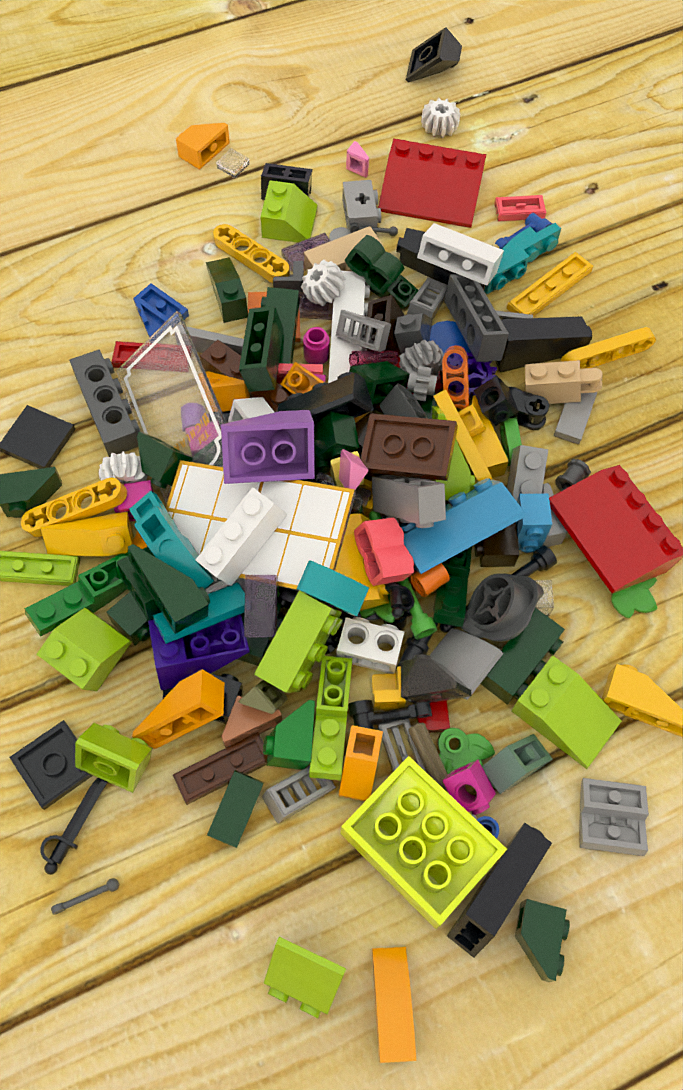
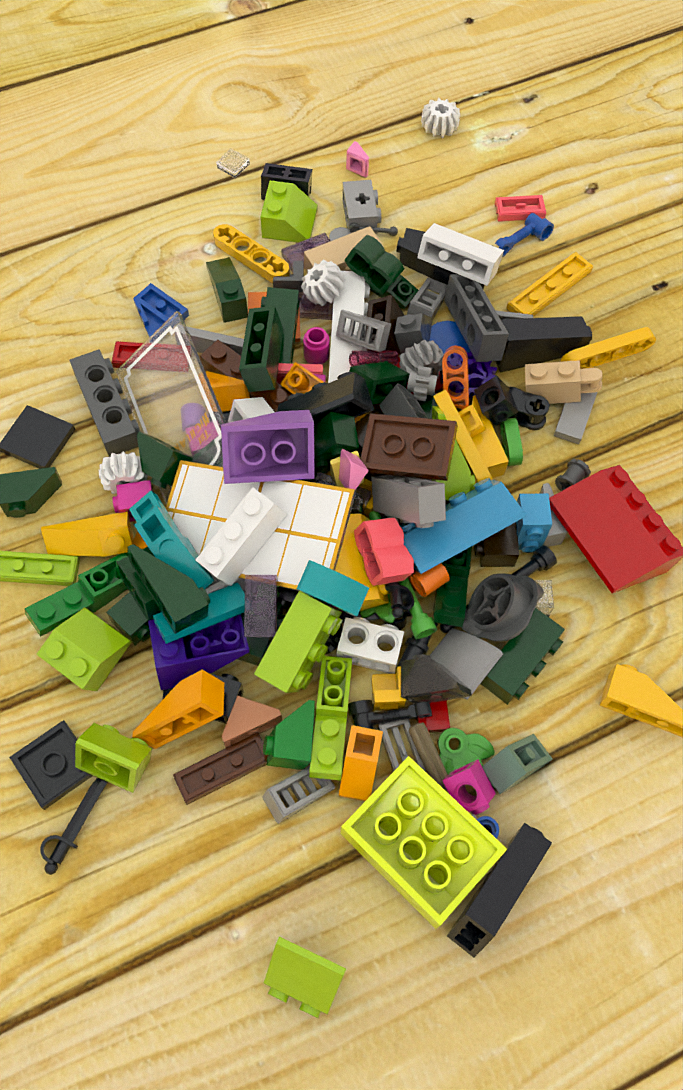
yellow beam [21,477,127,537] -> none
dark grey hinge [51,878,119,915] -> none
light orange slope [176,123,230,170] -> none
dark green slope [207,770,264,848] -> none
olive slope [238,680,287,714] -> none
light orange slope [372,947,417,1063] -> none
red slope [378,138,487,228] -> none
black slope [405,27,462,83] -> none
teal slope [484,223,561,294] -> none
light grey brick [507,445,548,501] -> none
lime slope [511,655,622,769] -> none
dark green slope [515,899,570,982] -> none
light grey slope [579,778,649,856] -> none
bright green plate [611,577,657,618] -> none

